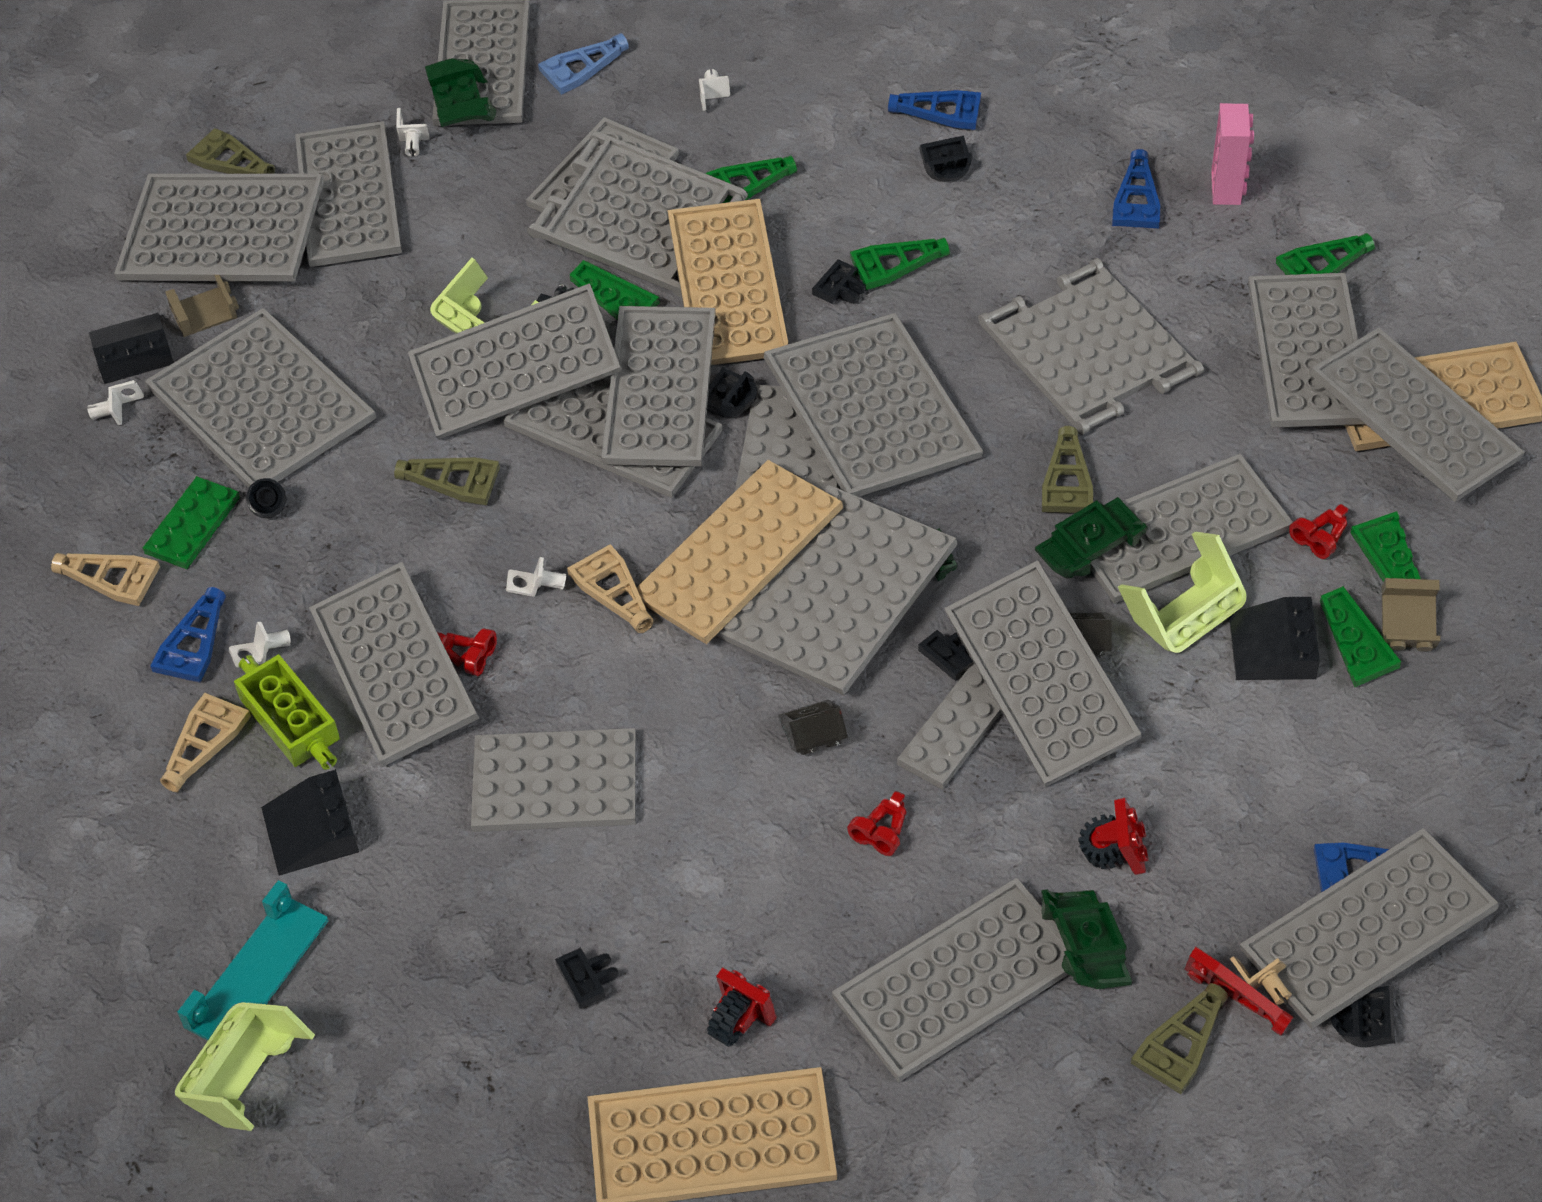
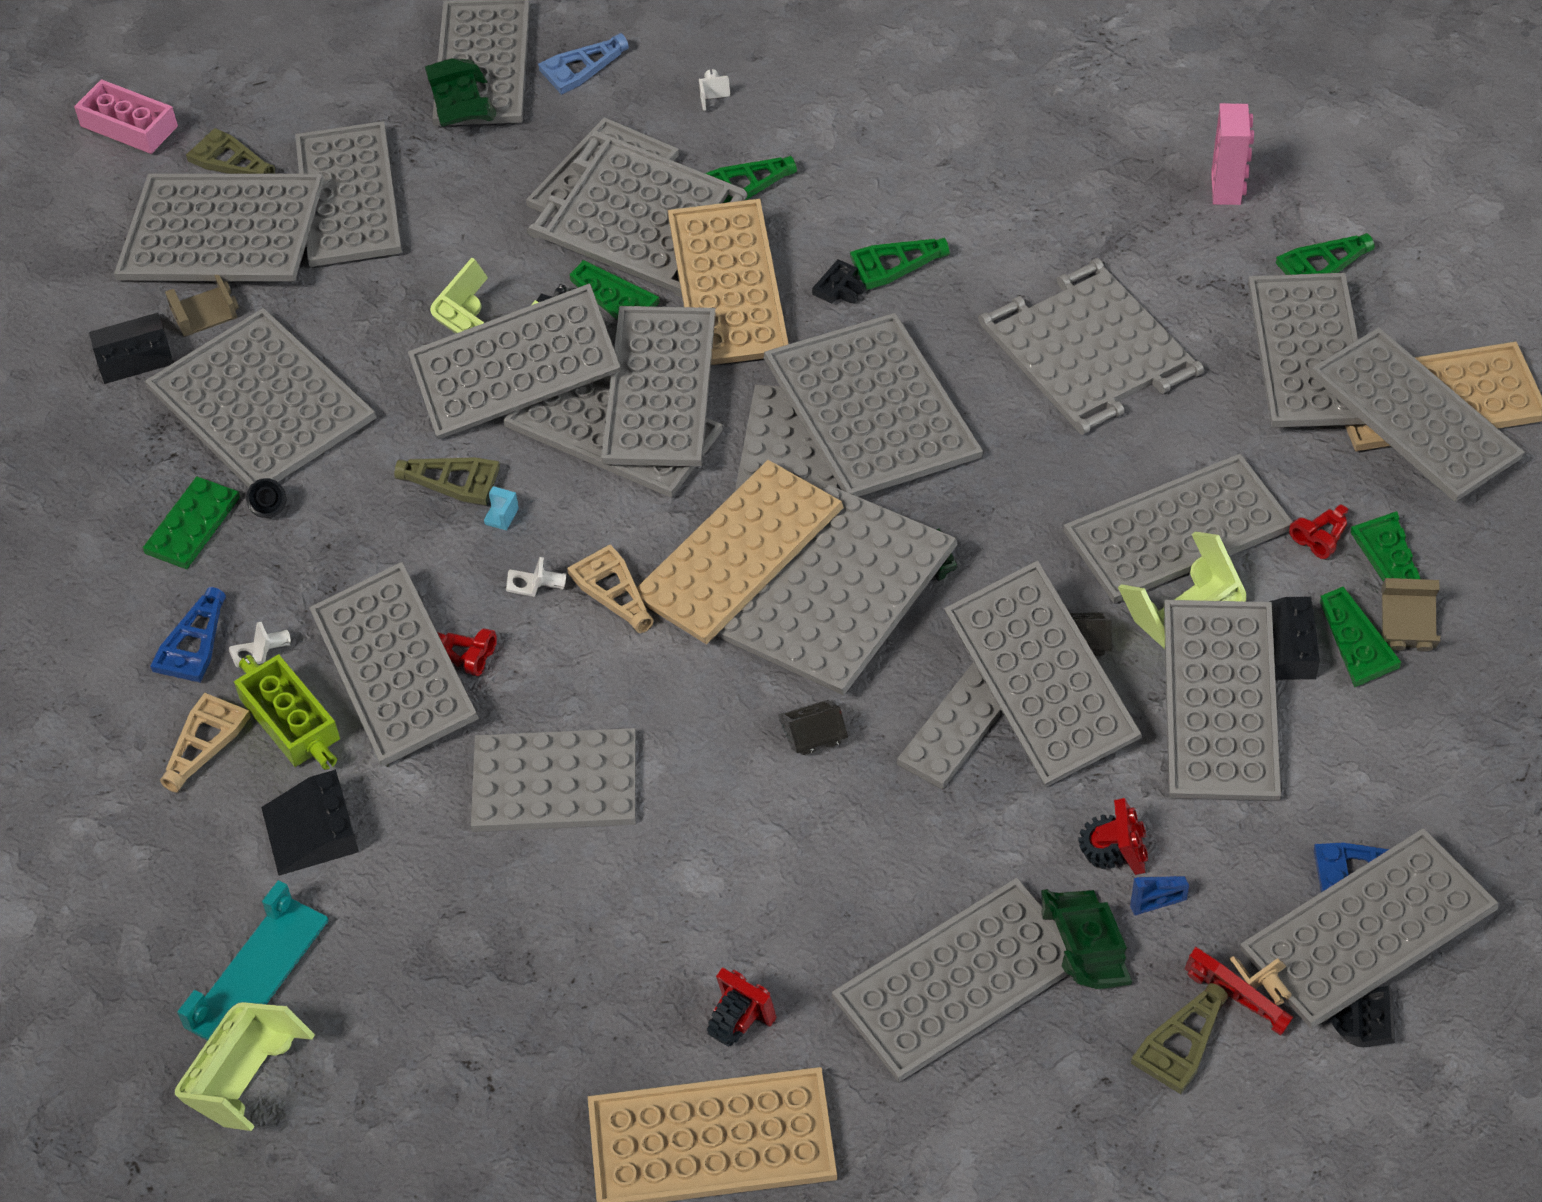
tan plate [51,553,160,606] -> none
white bracket [88,380,144,425] -> none
white bracket [396,108,430,157] -> none
black hinge [555,947,619,1009] -> none
black slope [707,367,757,417] -> none
red piece [847,791,906,856] -> none
blue plate [888,90,981,130] -> none
black hinge [918,630,974,681] -> none
black slope [919,135,972,181] -> none
dark green piece [1035,497,1148,579] -> none
olive plate [1042,426,1093,513] -> none
blue plate [1112,149,1160,229] -> none
none -> bright pink brick [74,79,178,154]
none -> medium azure panel [484,486,519,531]
none -> blue wing [1130,876,1189,916]
none -> light grey plate [1164,600,1281,801]

